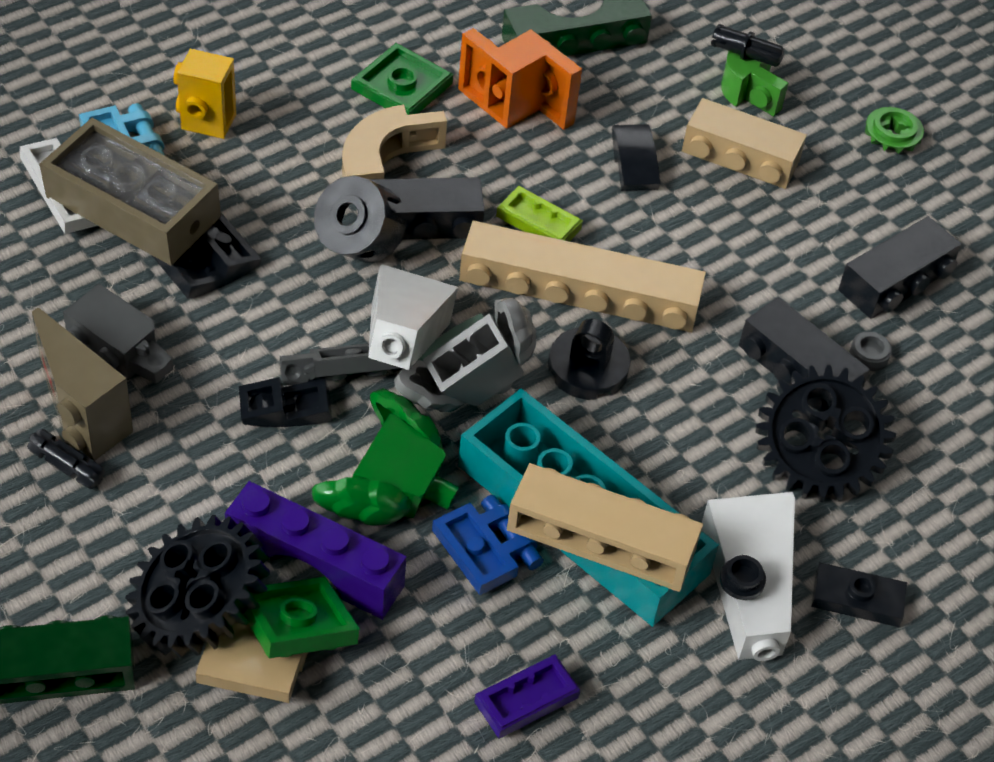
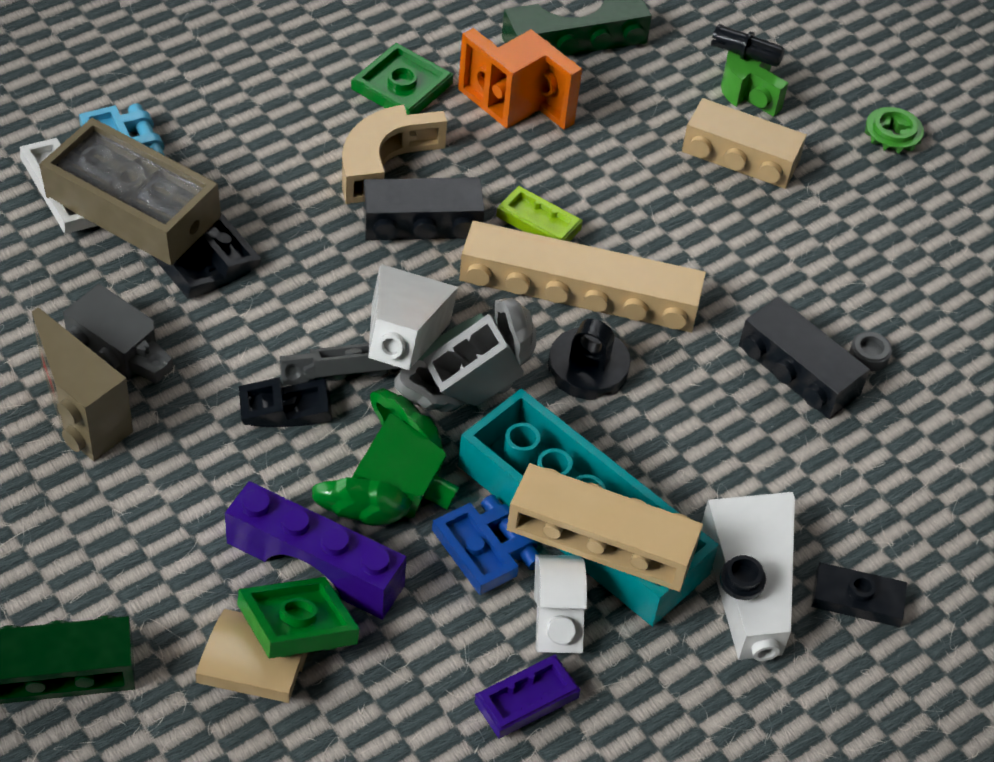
black axle [27,429,105,489] -> none
black gear [125,515,270,658] -> none
yellow brick [173,48,237,139] -> none
piece [314,175,406,263] -> none
black slope [611,124,661,191] -> none
black gear [755,364,896,502] -> none
black brick [838,216,962,319] -> none
none -> white brick [534,554,587,653]

